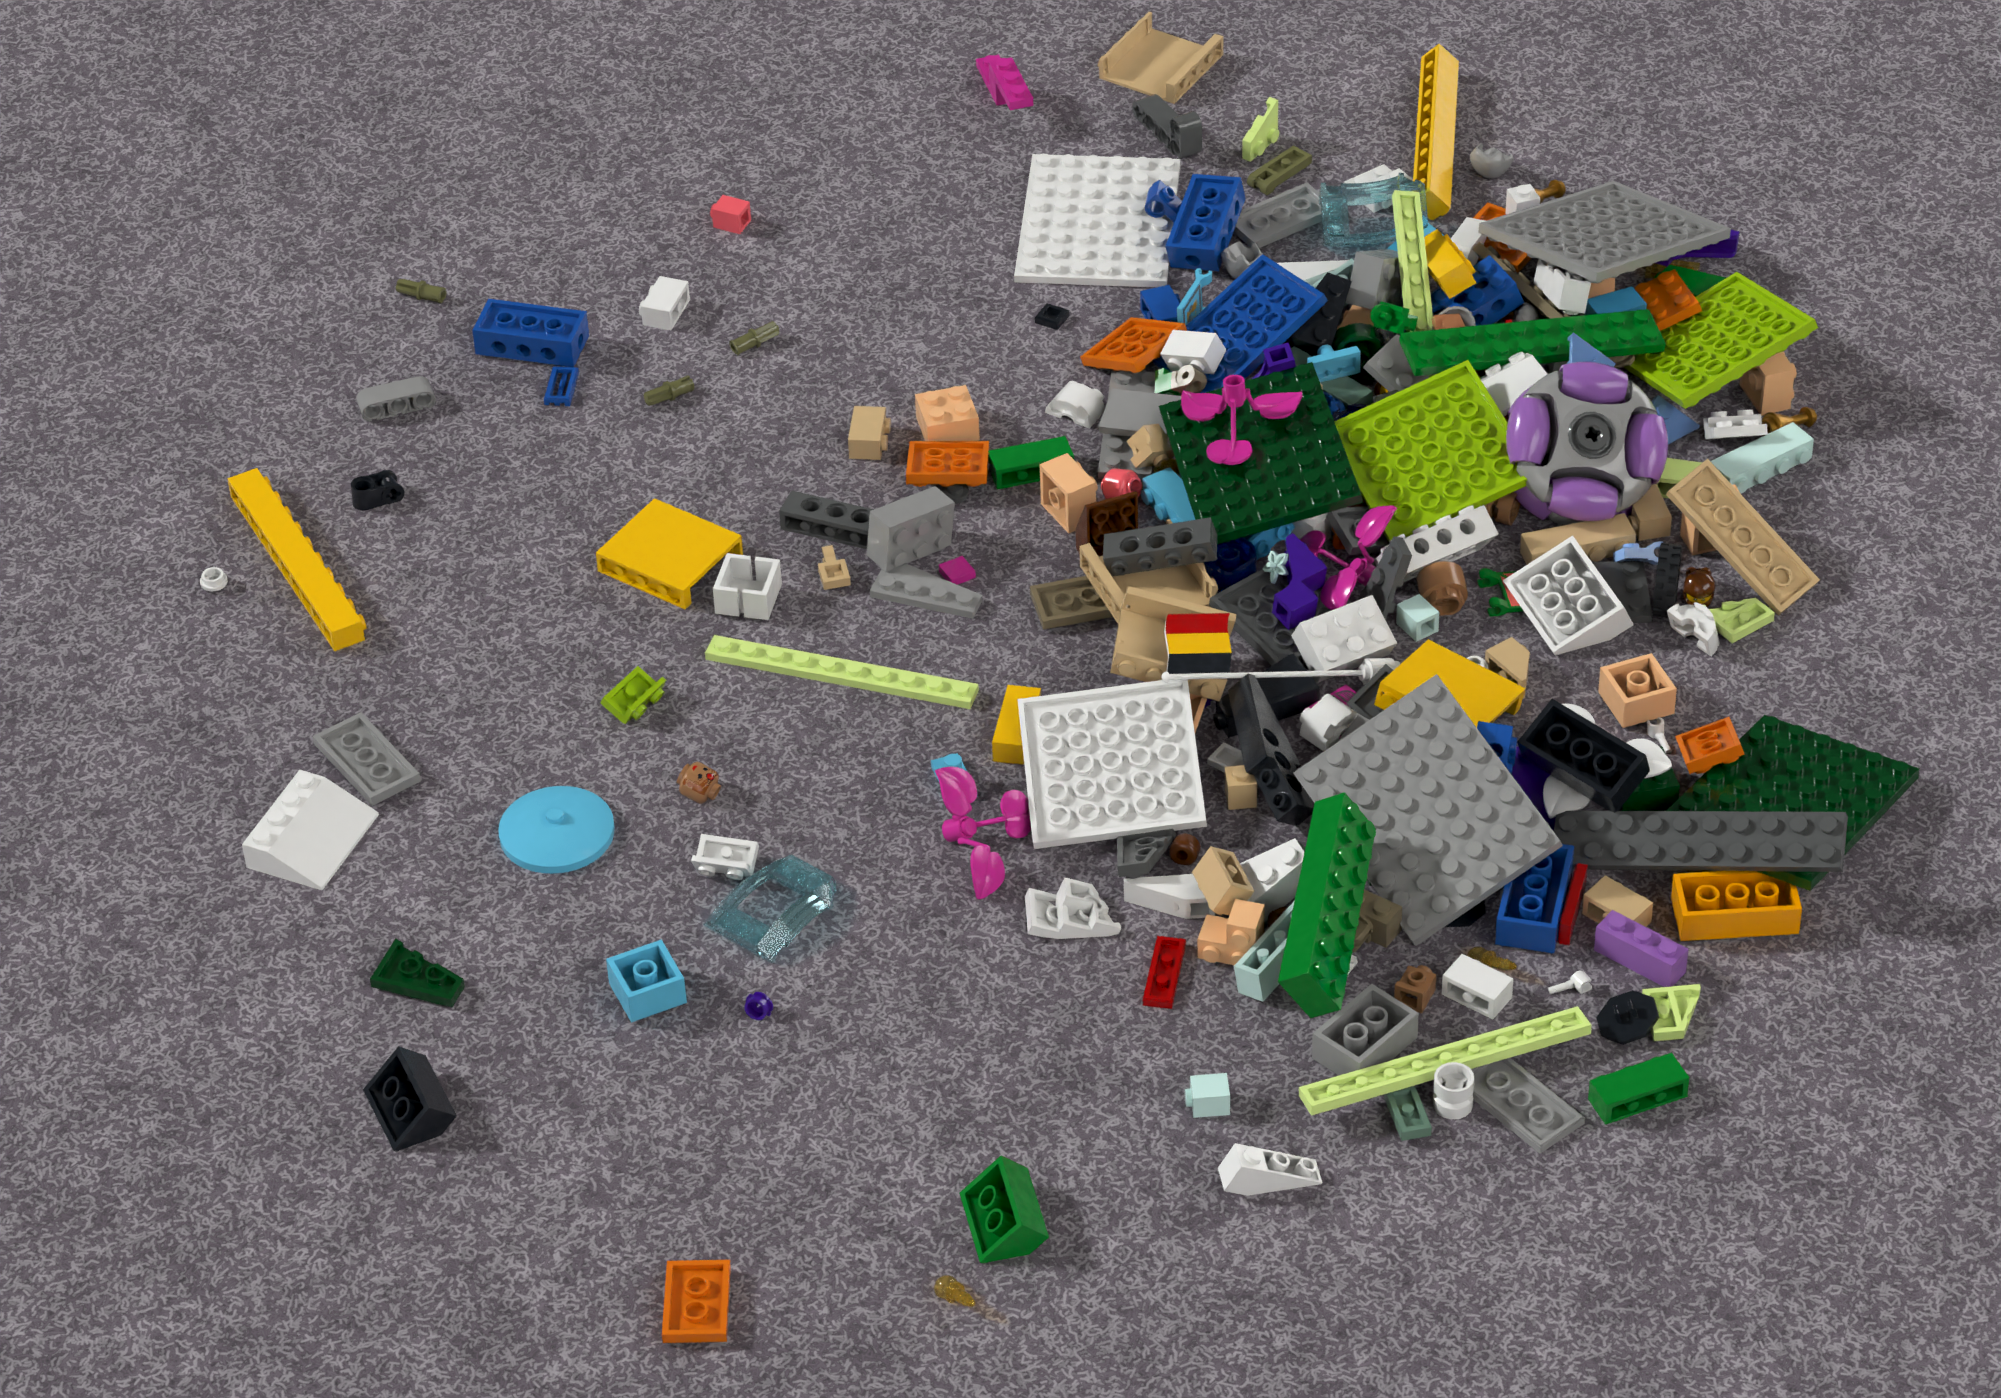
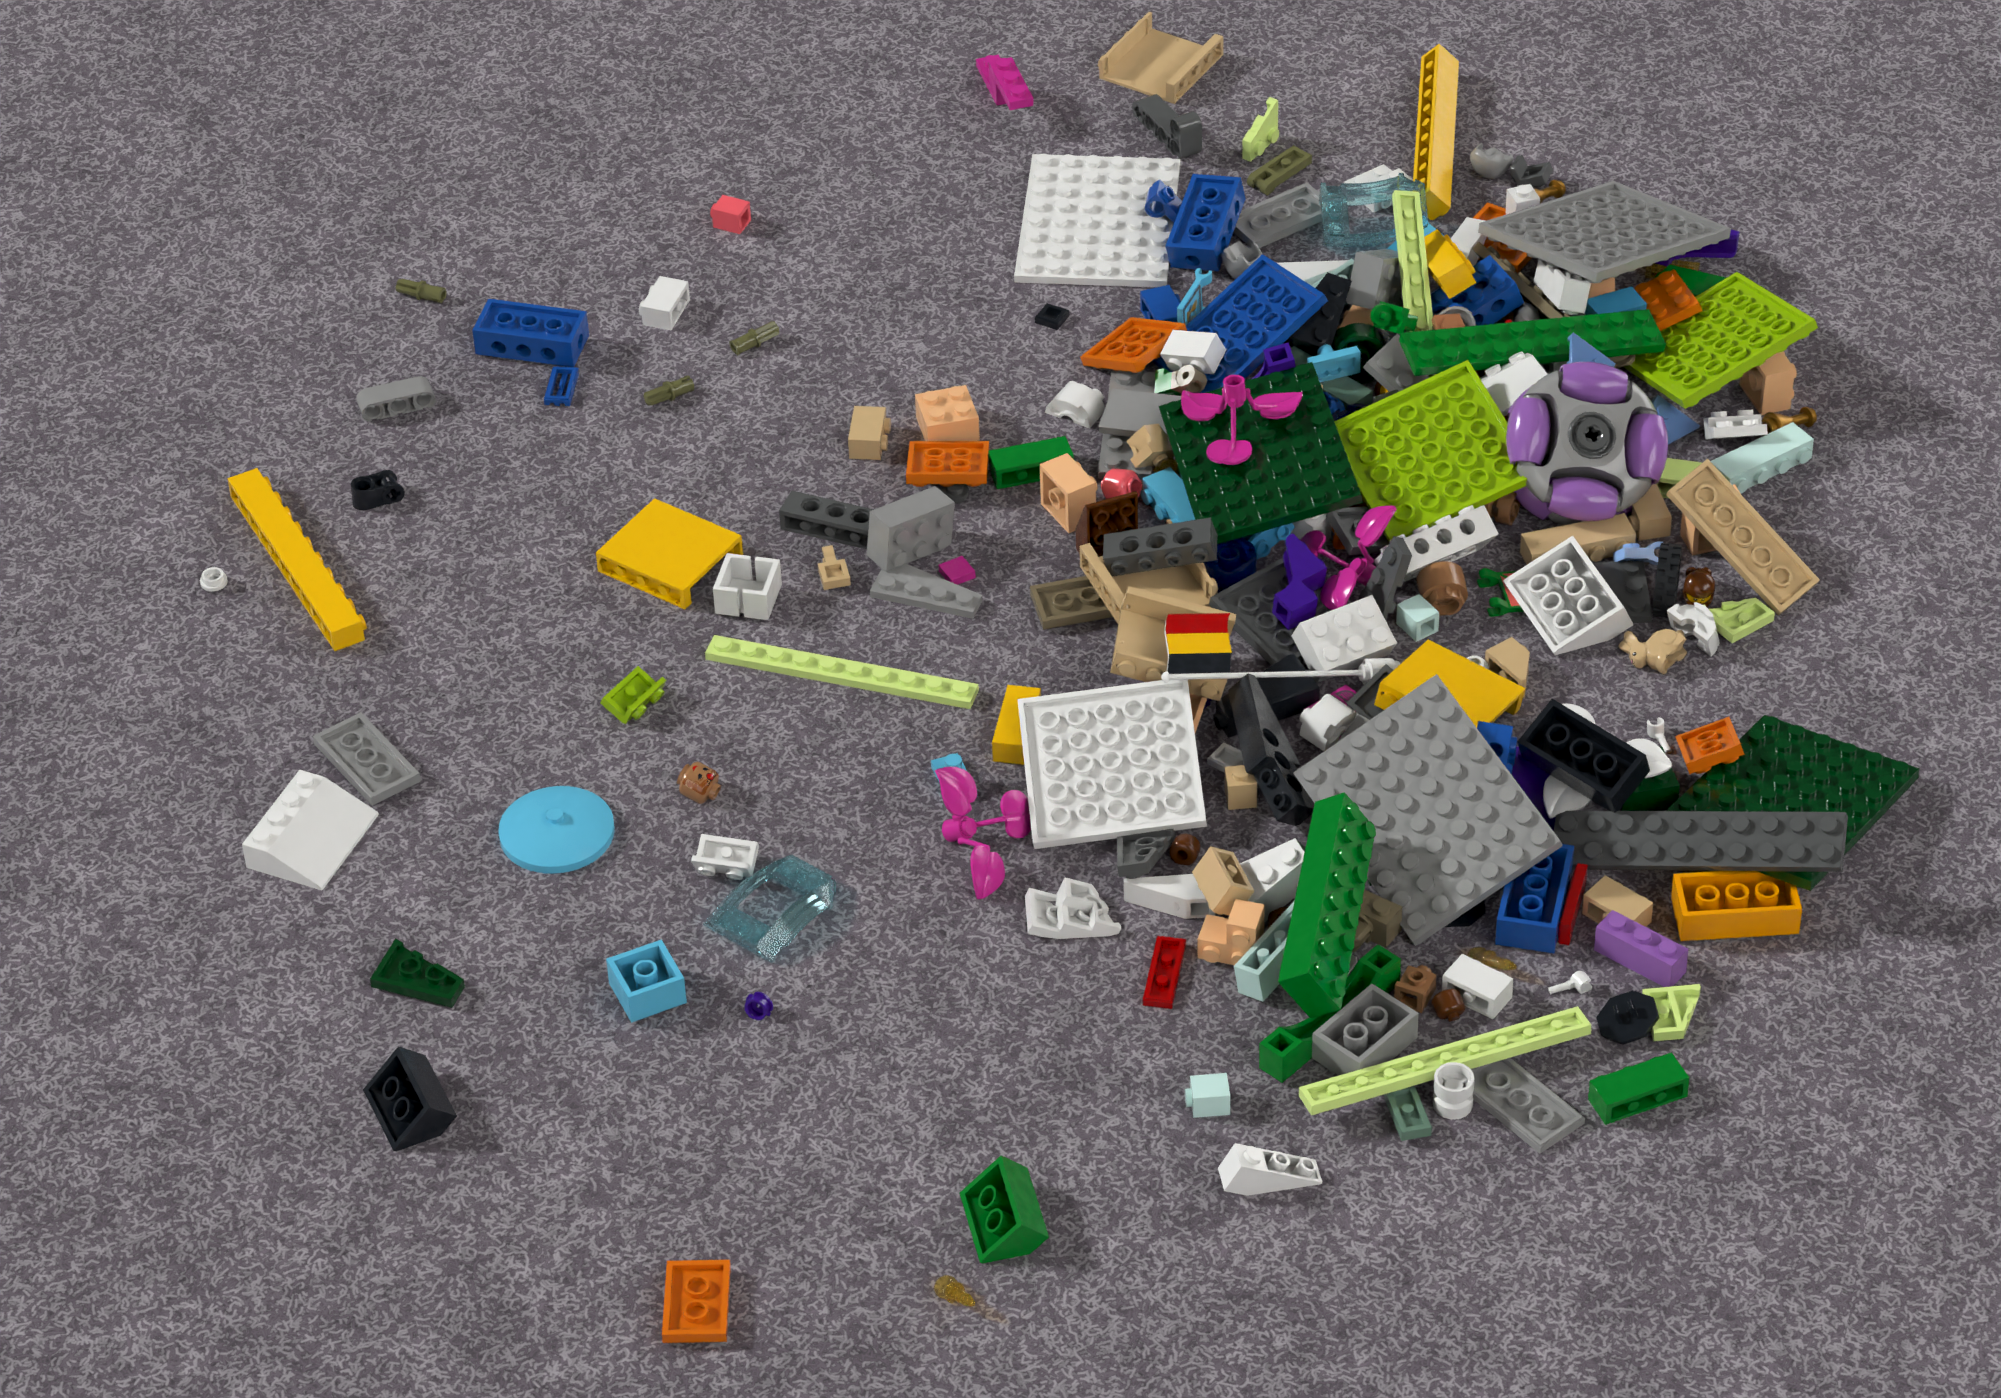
light aqua plant [1262,551,1289,584] -> none
light nougat brick [1598,653,1677,728] -> none
none -> green arch [1259,944,1401,1083]
none -> reddish brown piece [1432,989,1466,1022]
none -> dark grey bracket [1510,155,1553,188]
none -> tan animal [1618,629,1687,674]

